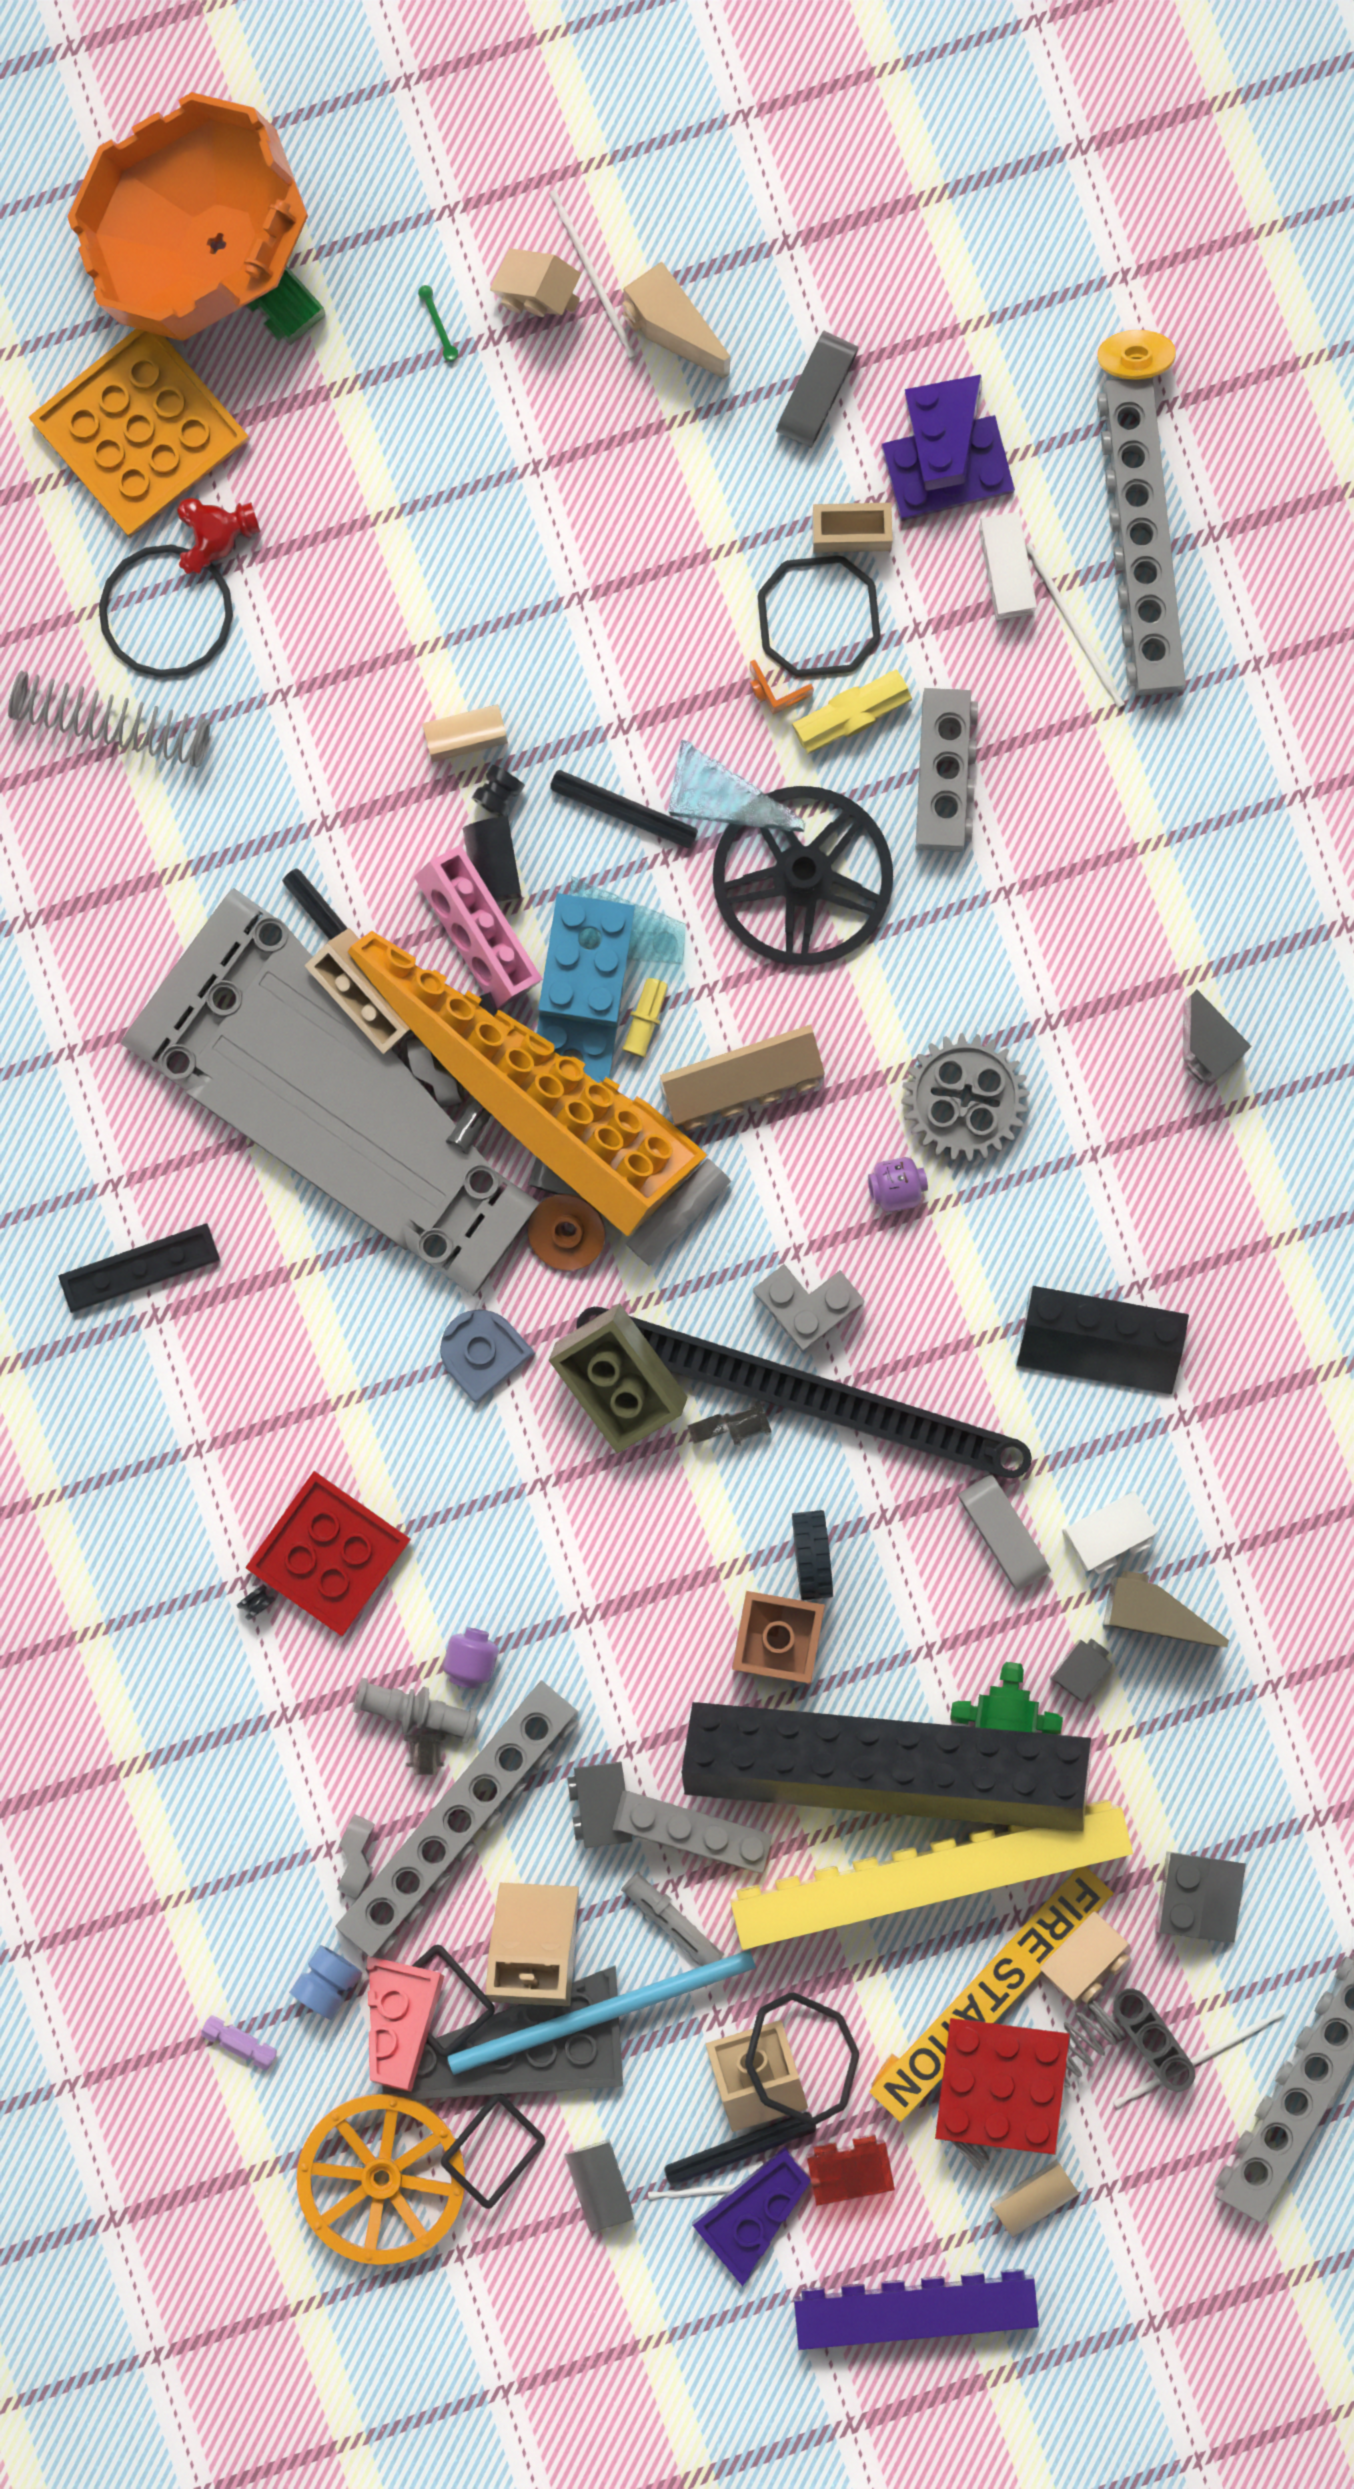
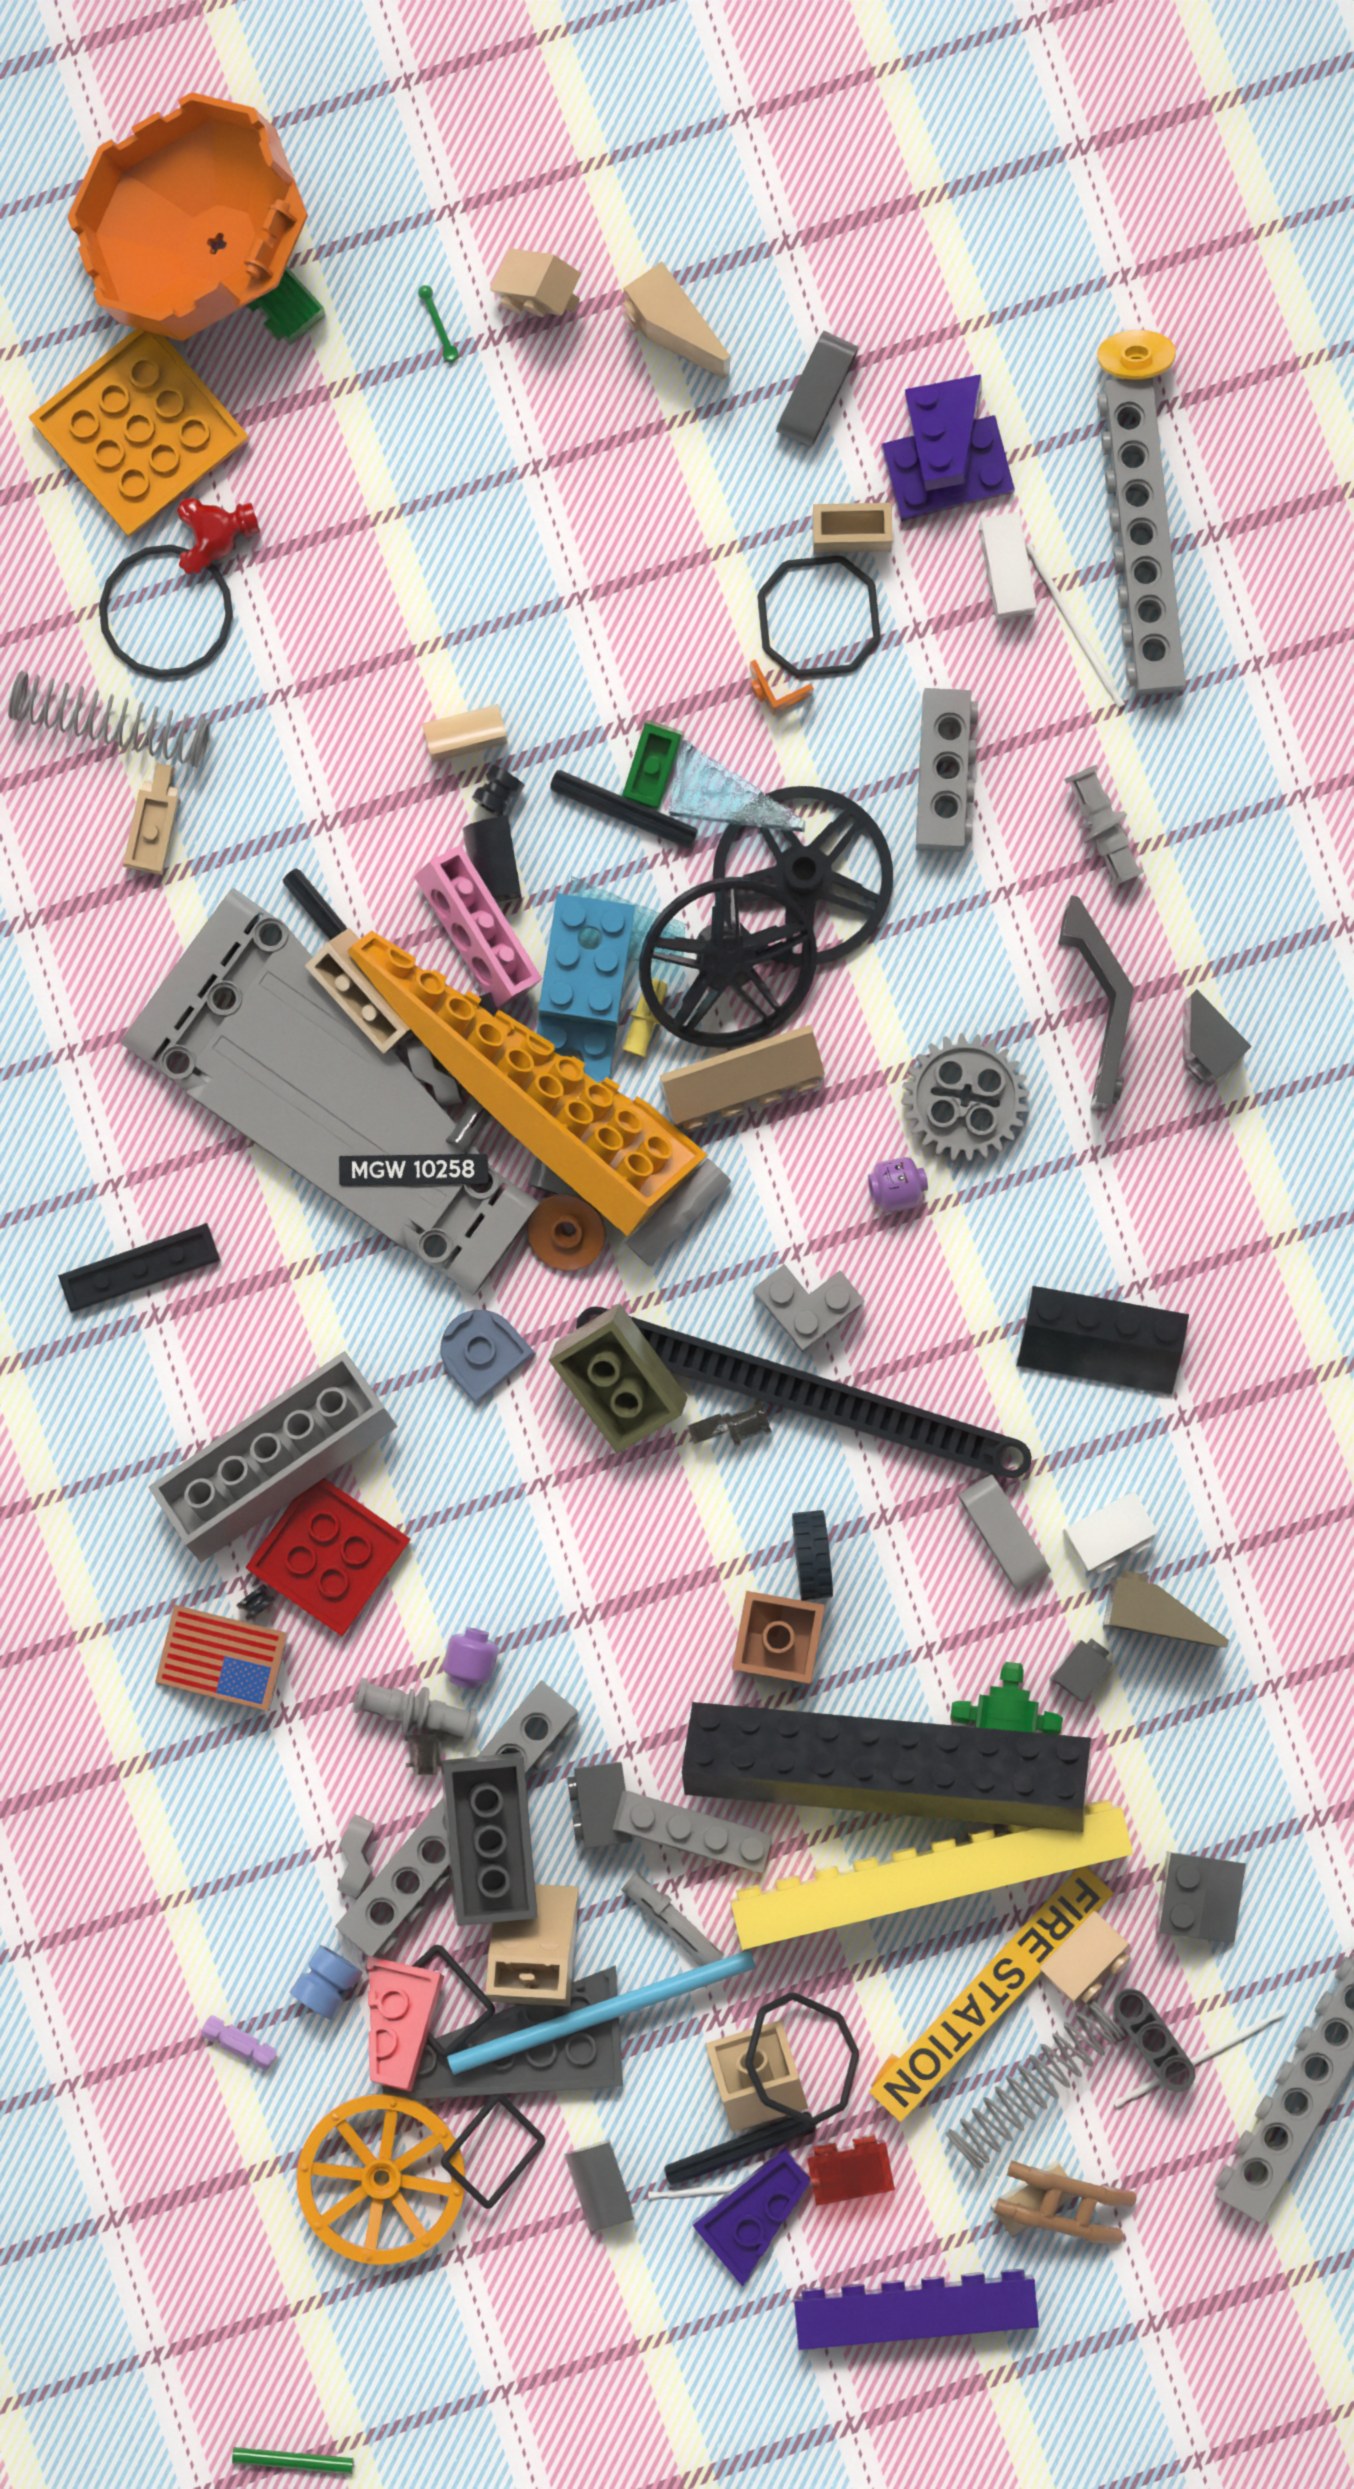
white piece [549,189,636,359] -> none
light yellow piece [792,669,912,754] -> none
red plate [935,2018,1071,2155] -> none
none -> tan hinge [123,763,179,875]
none -> light grey brick [148,1351,398,1563]
none -> slope [155,1605,289,1711]
none -> green piece [232,2447,354,2474]
none -> black sticker [339,1154,488,1185]
none -> dark grey brick [440,1752,538,1926]
none -> green slope [622,720,684,809]
none -> black wheel [639,877,817,1048]
none -> medium nougat piece [993,2160,1137,2244]
none -> dark grey windscreen [1058,895,1134,1112]
none -> light grey piece [1064,764,1144,887]

